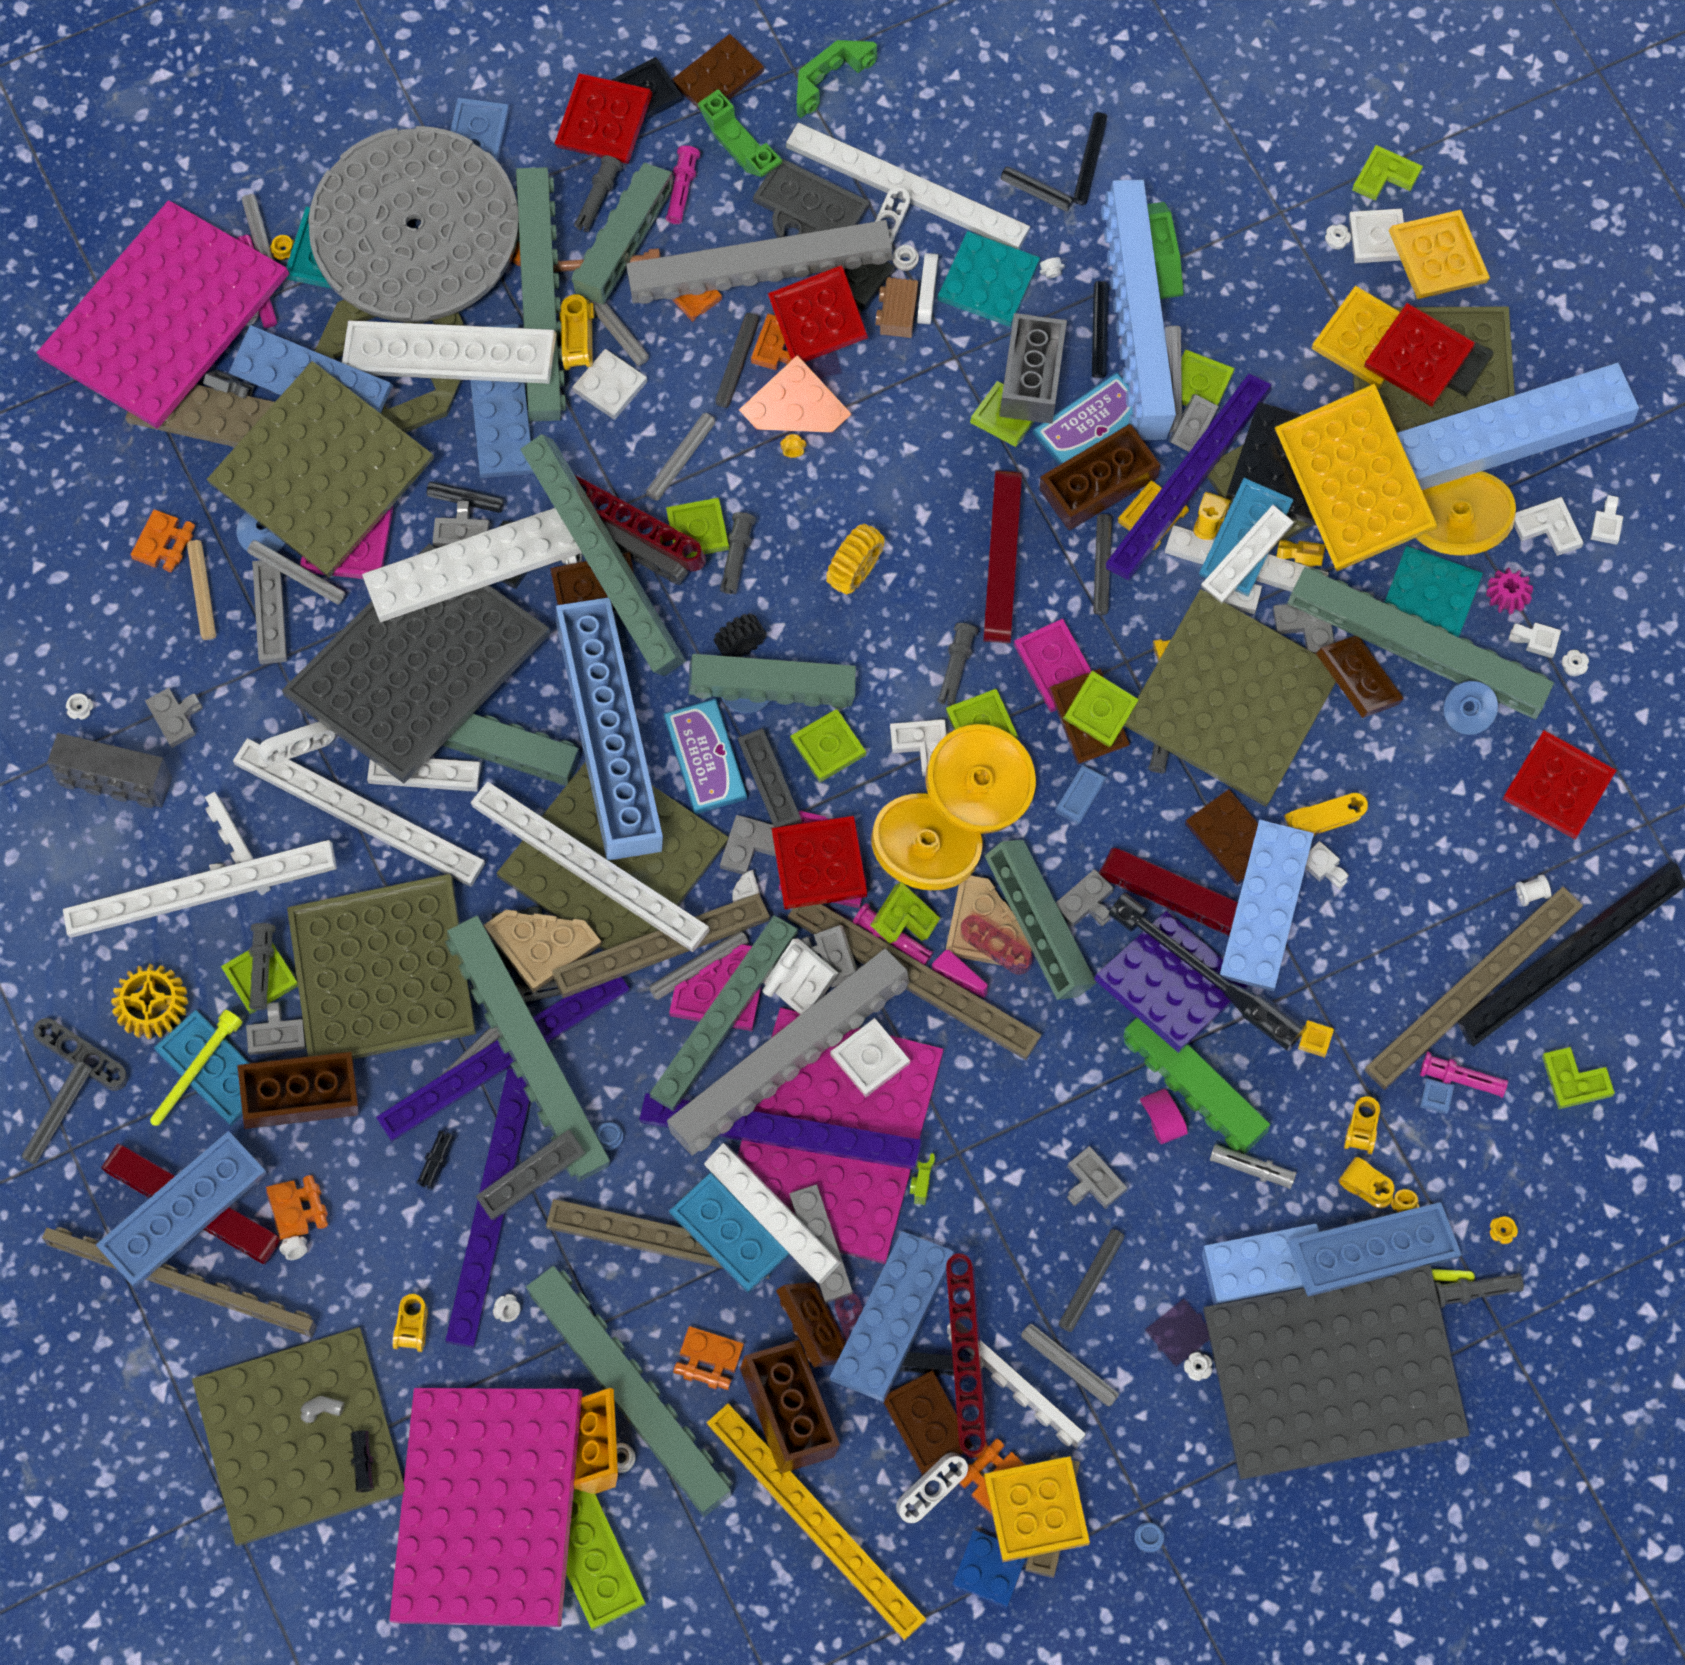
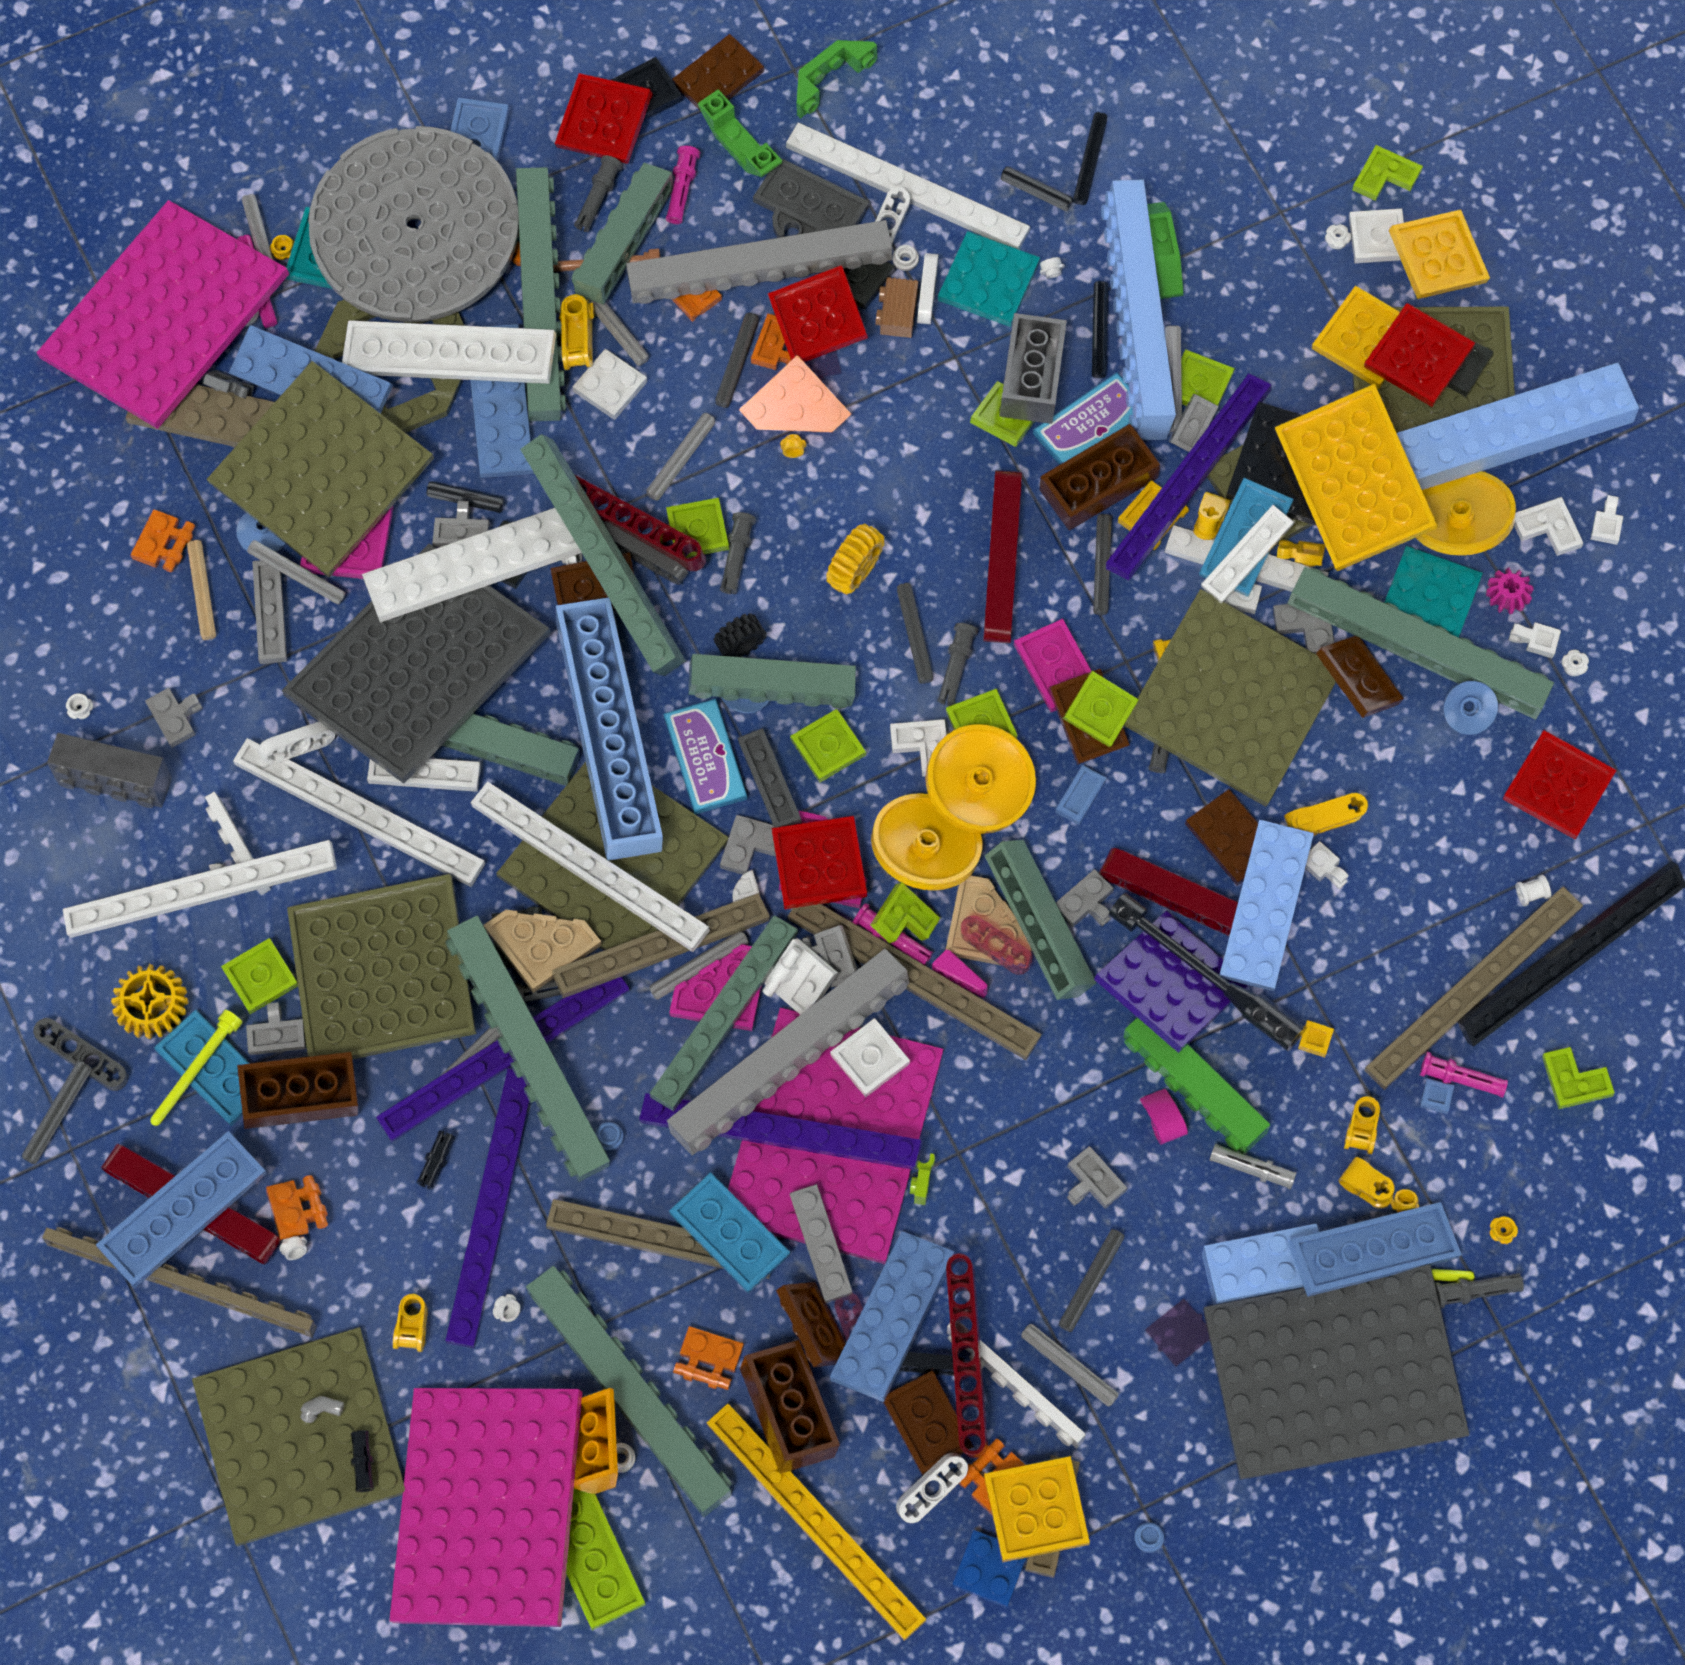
dark grey pin [249,923,276,1010] -> none
dark grey plate [476,1130,587,1220] -> none
white plate [704,1143,841,1284] -> none
white plate [1184,1352,1212,1381] -> none
none -> dark grey axle [897,583,933,684]

